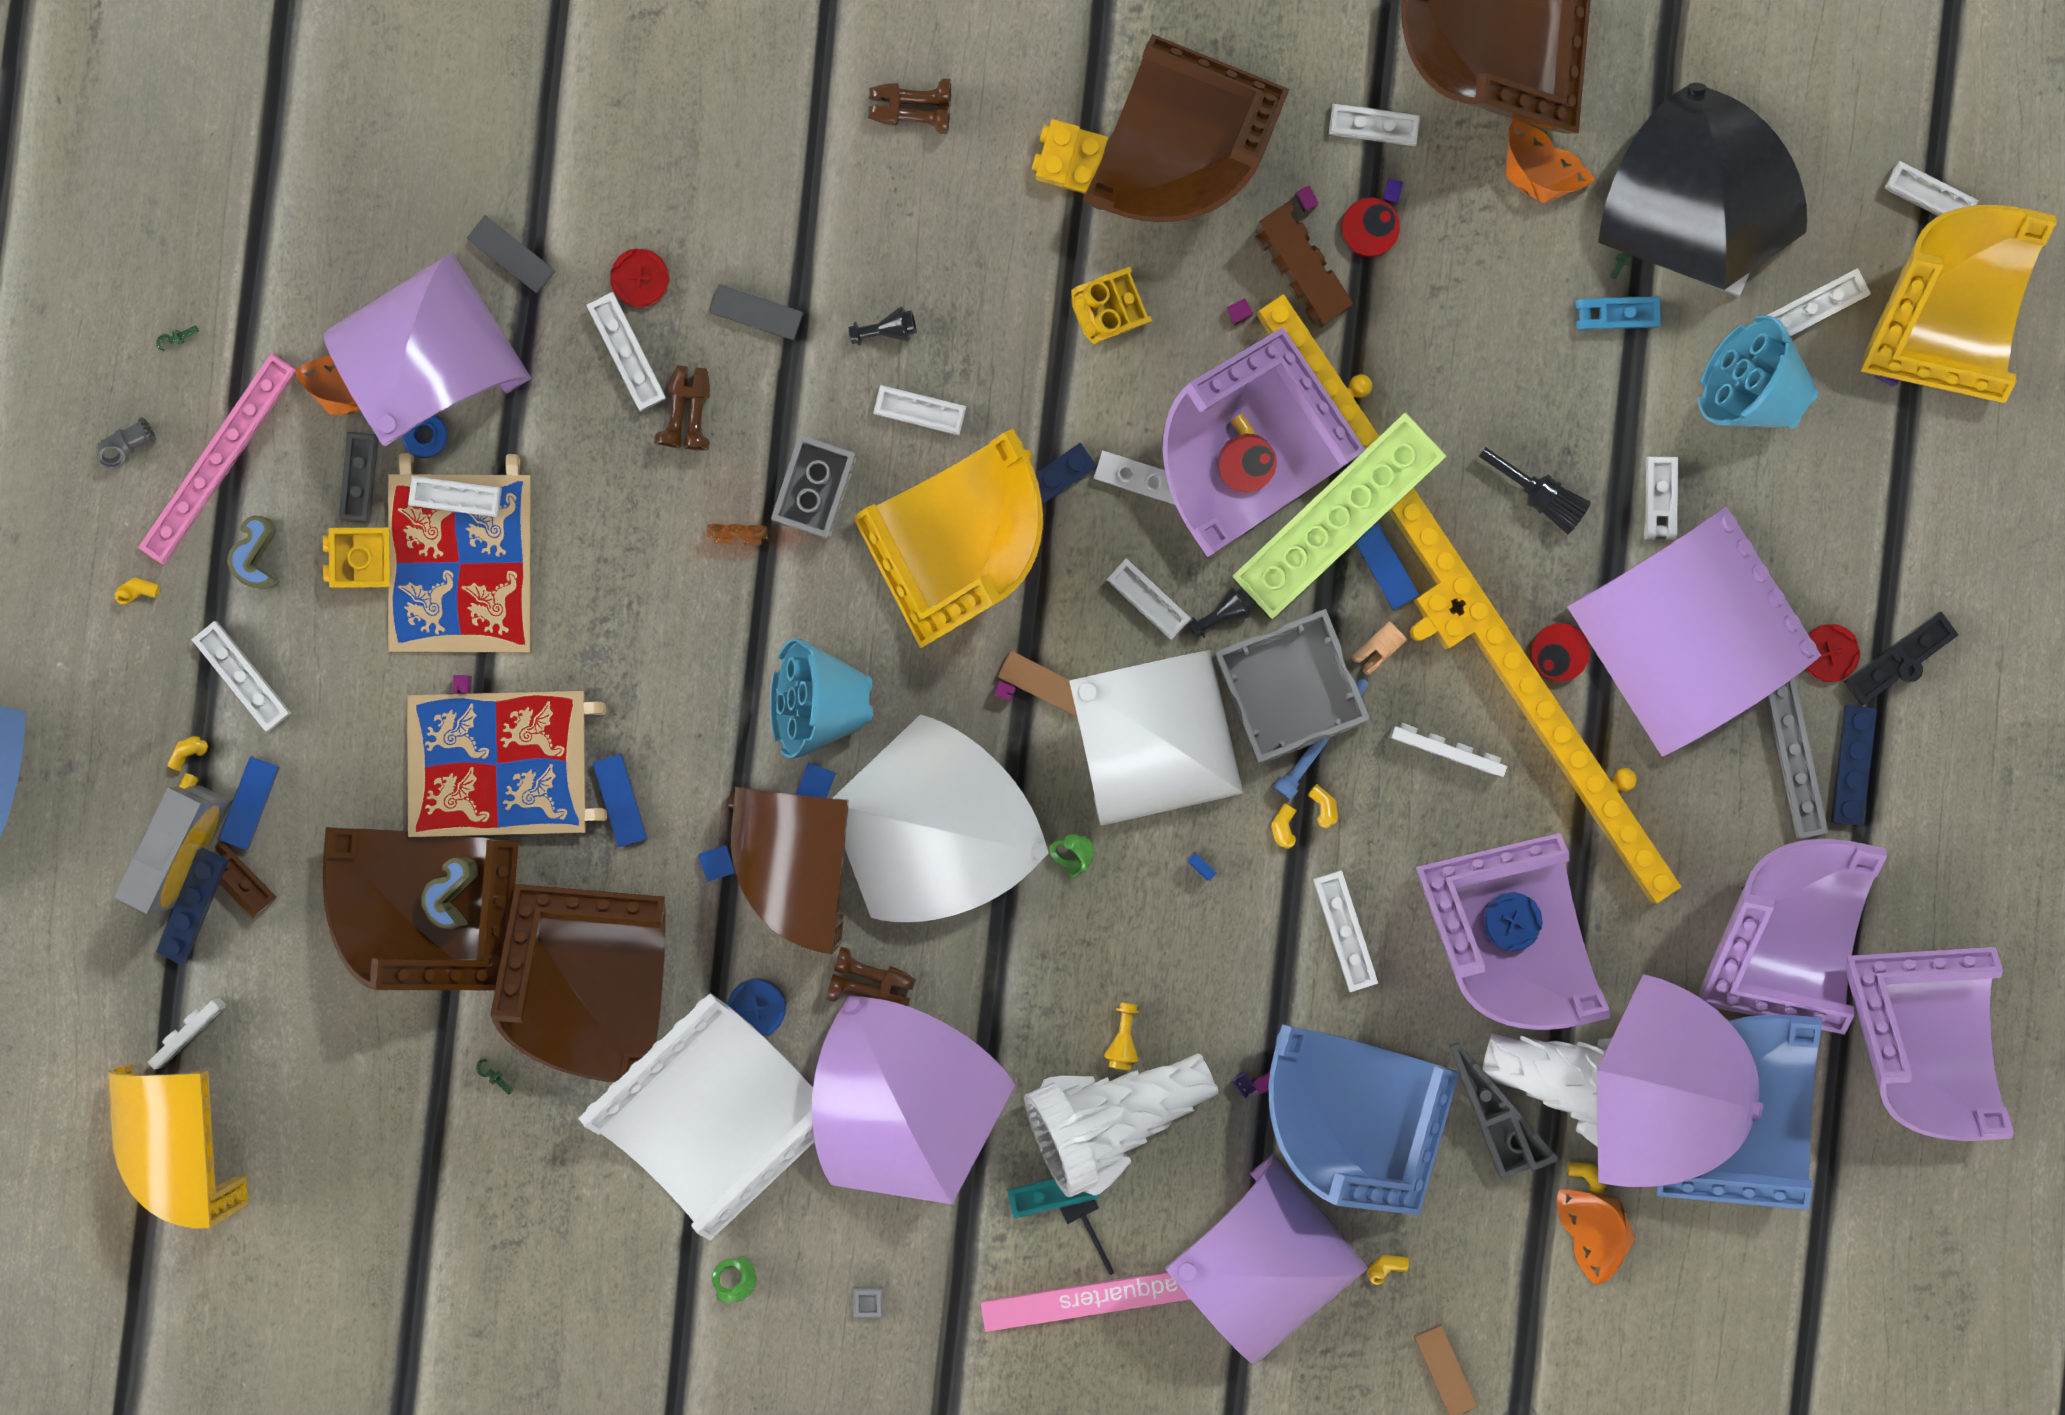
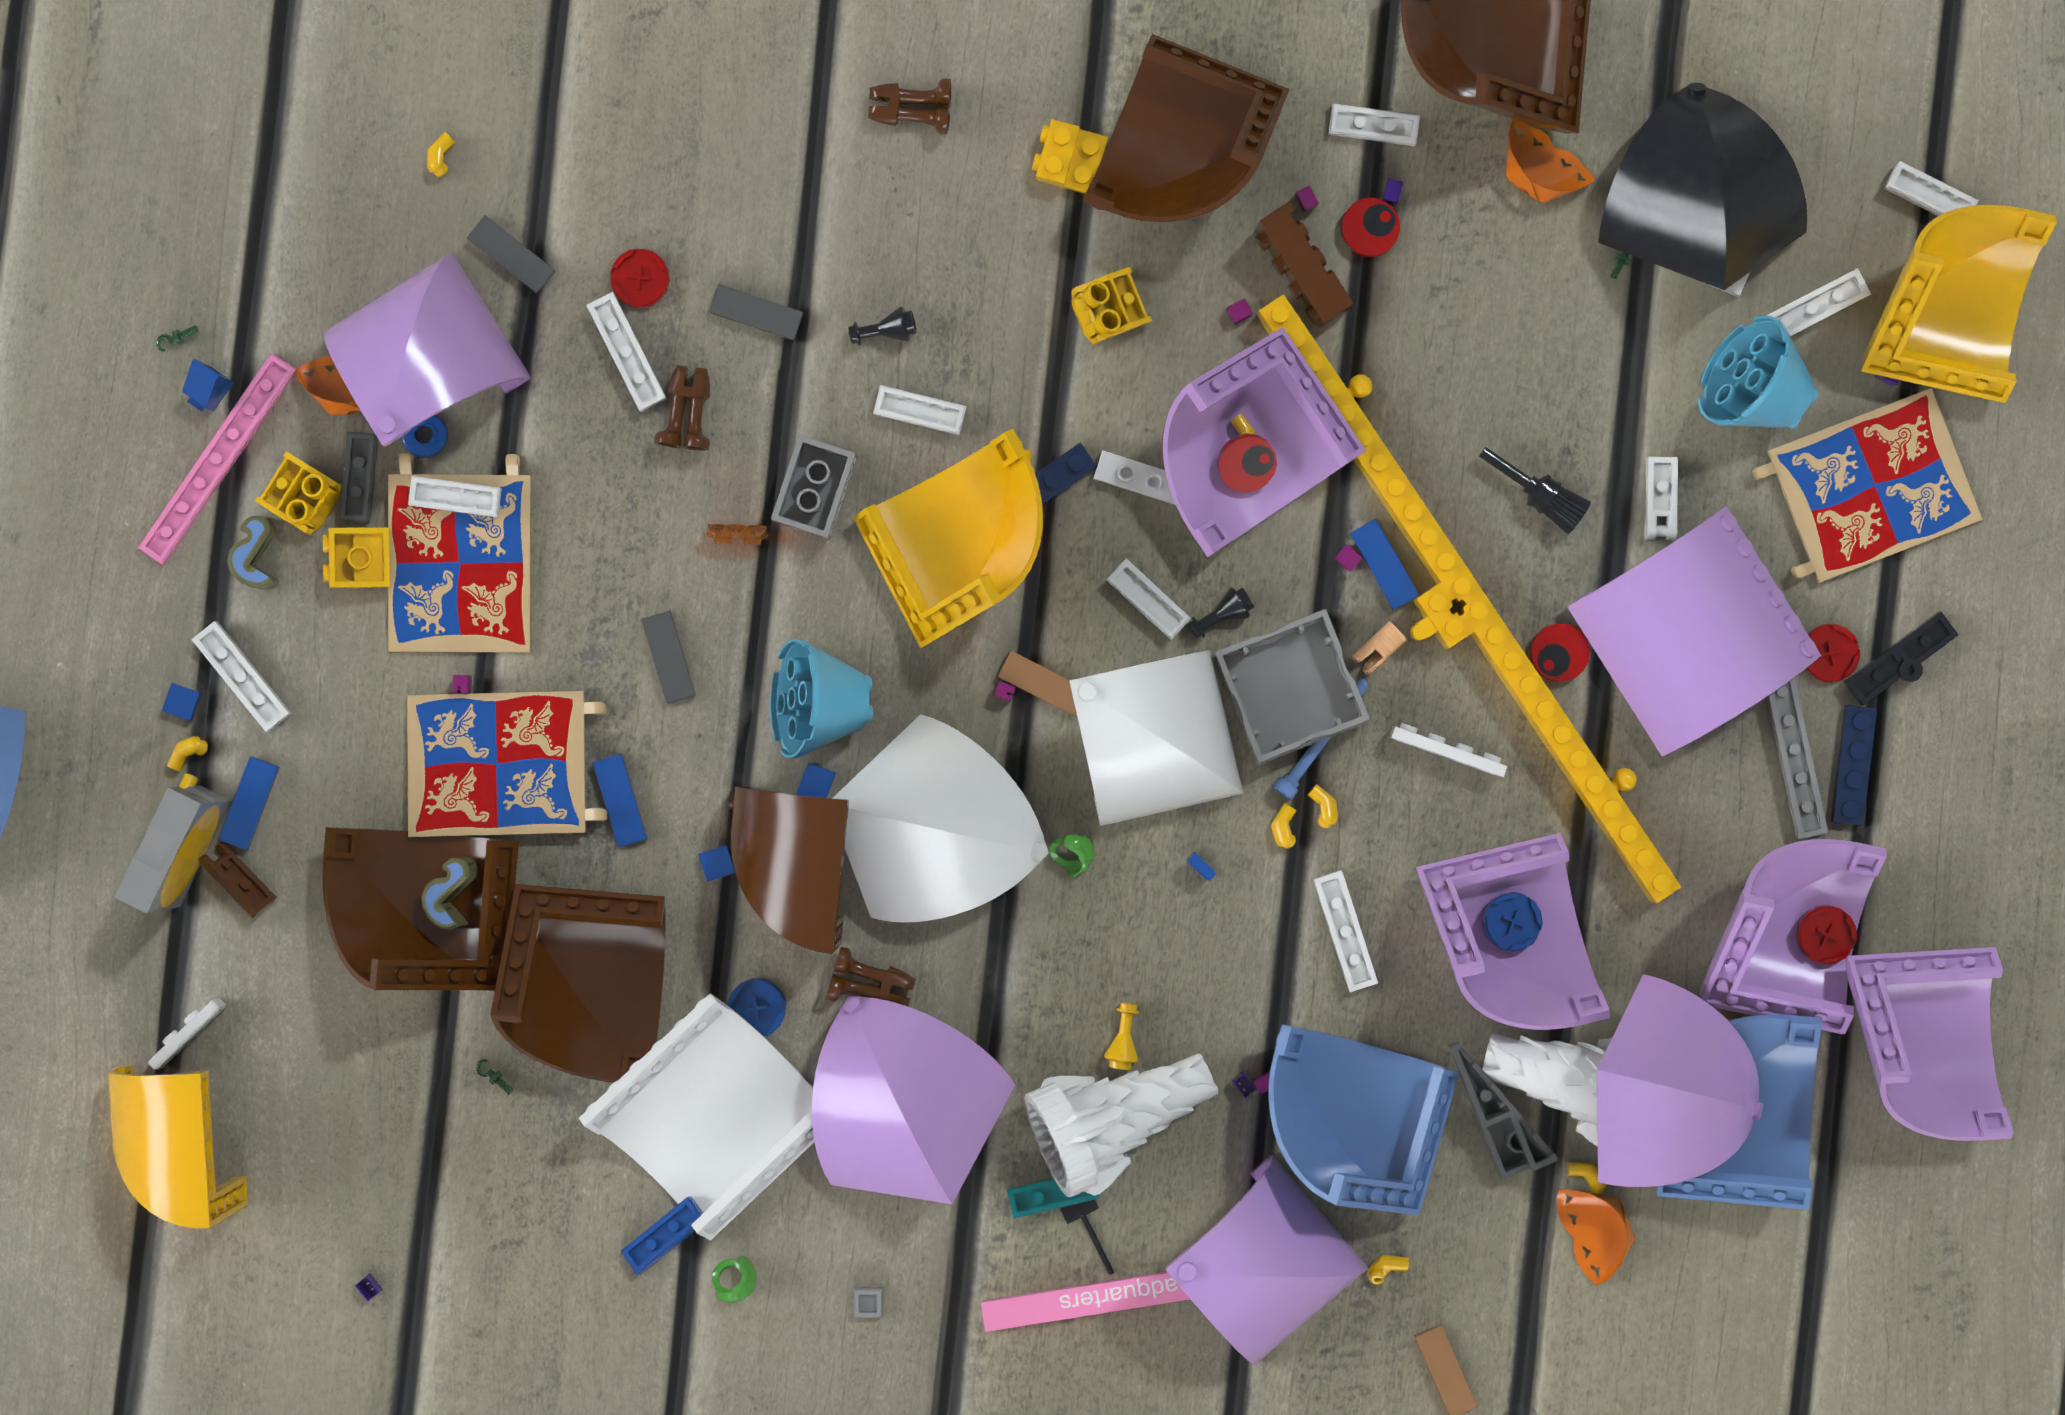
dark grey connector [96,417,156,468] -> none
yellow arm [114,577,161,605] -> none
dark blue plate [156,848,228,965] -> none
yellowish green plate [1232,412,1447,619] -> none
dark azure plate [1575,296,1661,331] -> none
none -> blue tile [162,683,202,721]
none -> blue slope [182,359,234,411]
none -> yellow slope [255,451,342,535]
none -> dark purple piece [355,1273,382,1301]
none -> yellow arm [427,132,455,177]
none -> blue tile [621,1196,703,1275]
none -> dark grey tile [641,610,696,704]
none -> magenta piece [1334,544,1362,572]
none -> flag [1752,388,1983,583]
none -> red tile [1796,905,1857,965]

